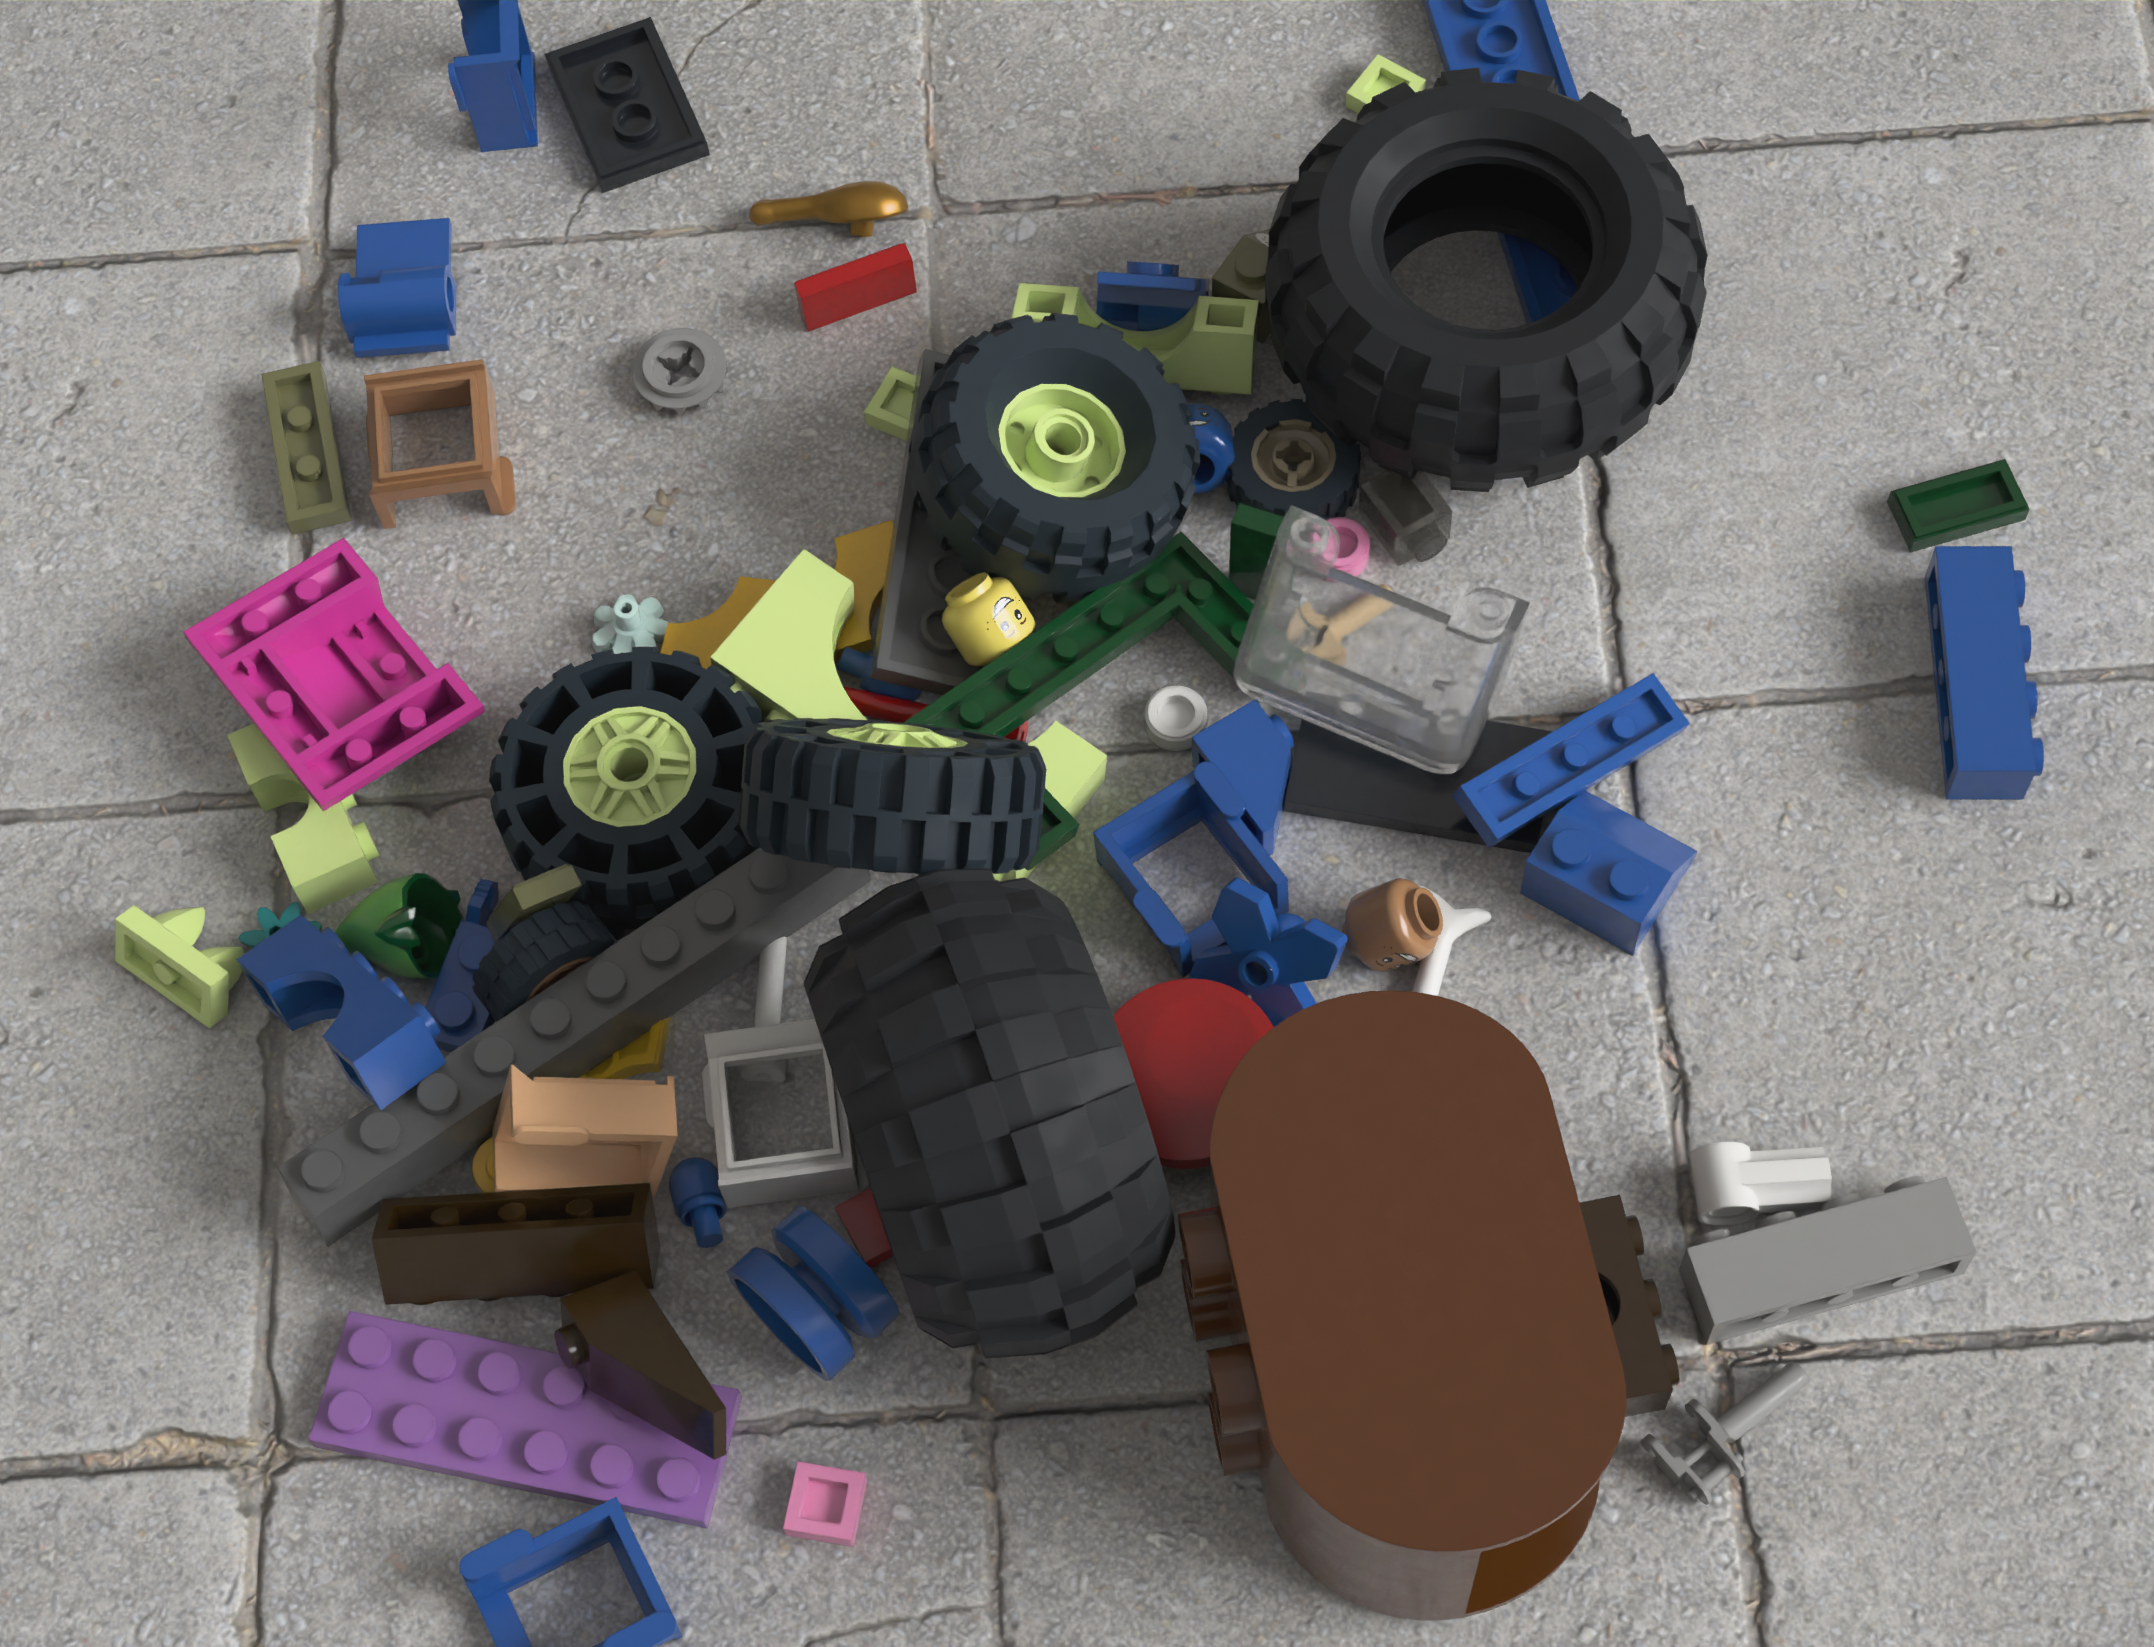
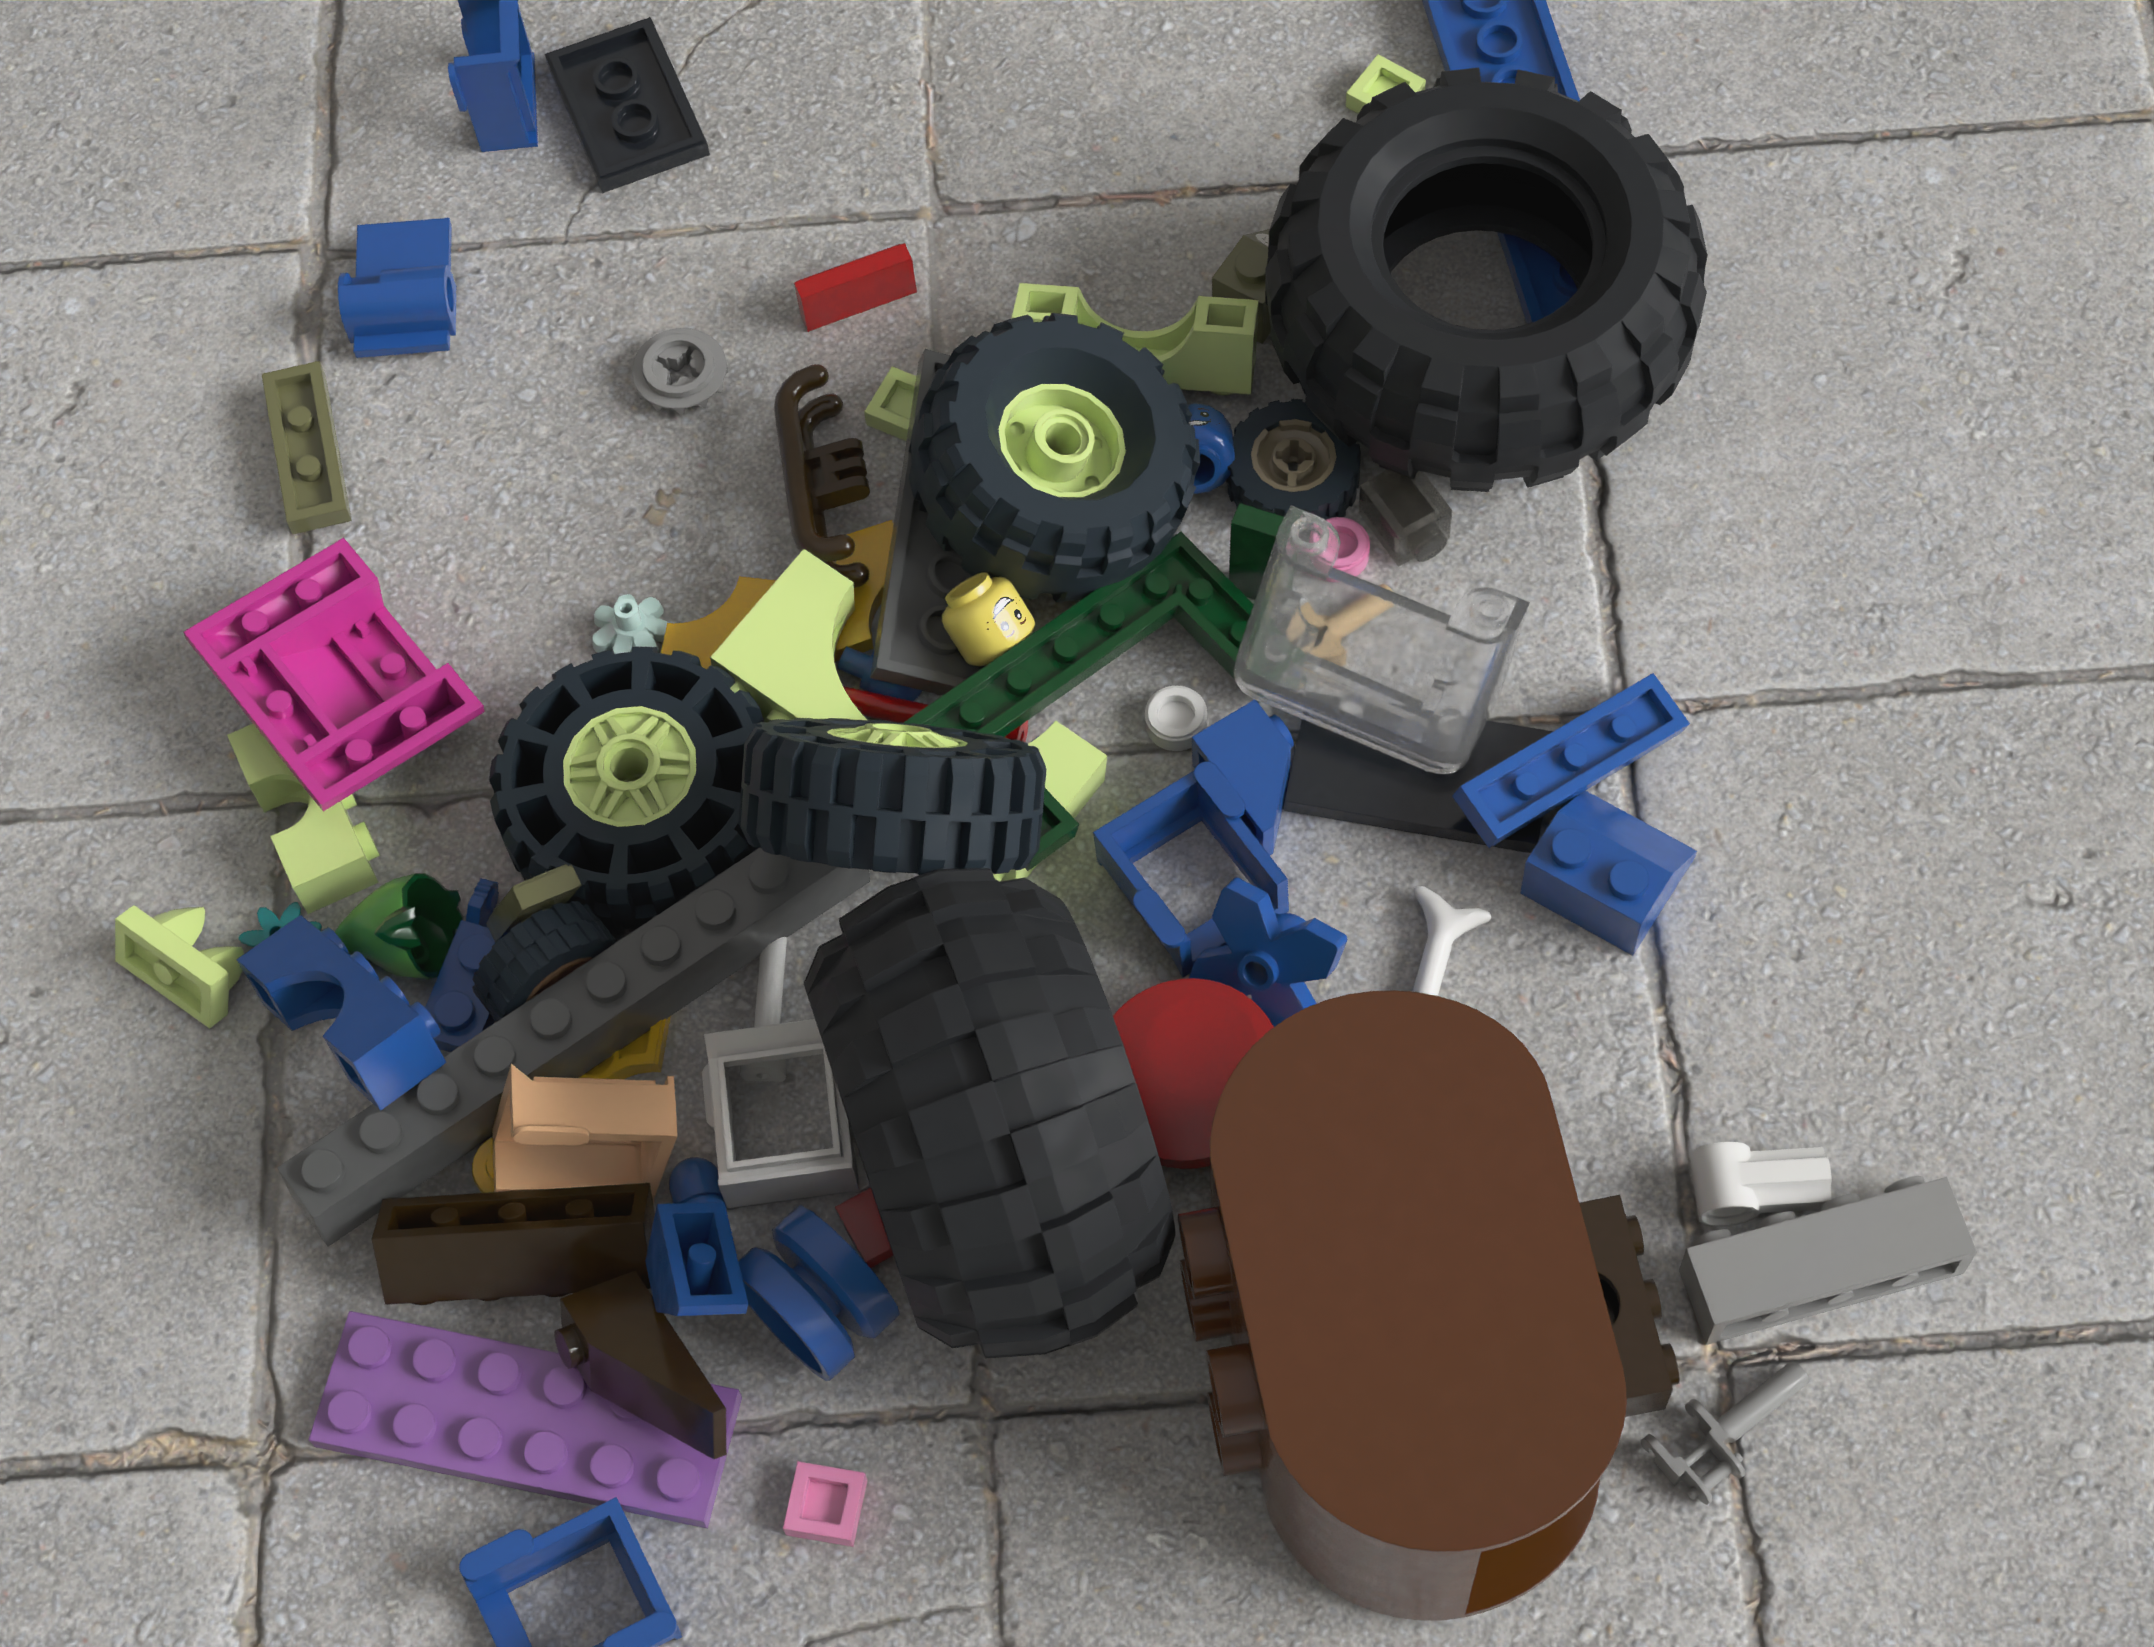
medium nougat piece [364,359,516,529] -> none
pearl gold piece [749,181,909,237] -> none
blue piece [1096,261,1210,331] -> none
medium nougat head [1342,878,1443,972] -> none
dark green tile [1887,459,2030,553] -> none
blue brick [1924,546,2044,800] -> none
none -> blue slope [645,1202,749,1316]
none -> dark brown piece [774,364,870,588]

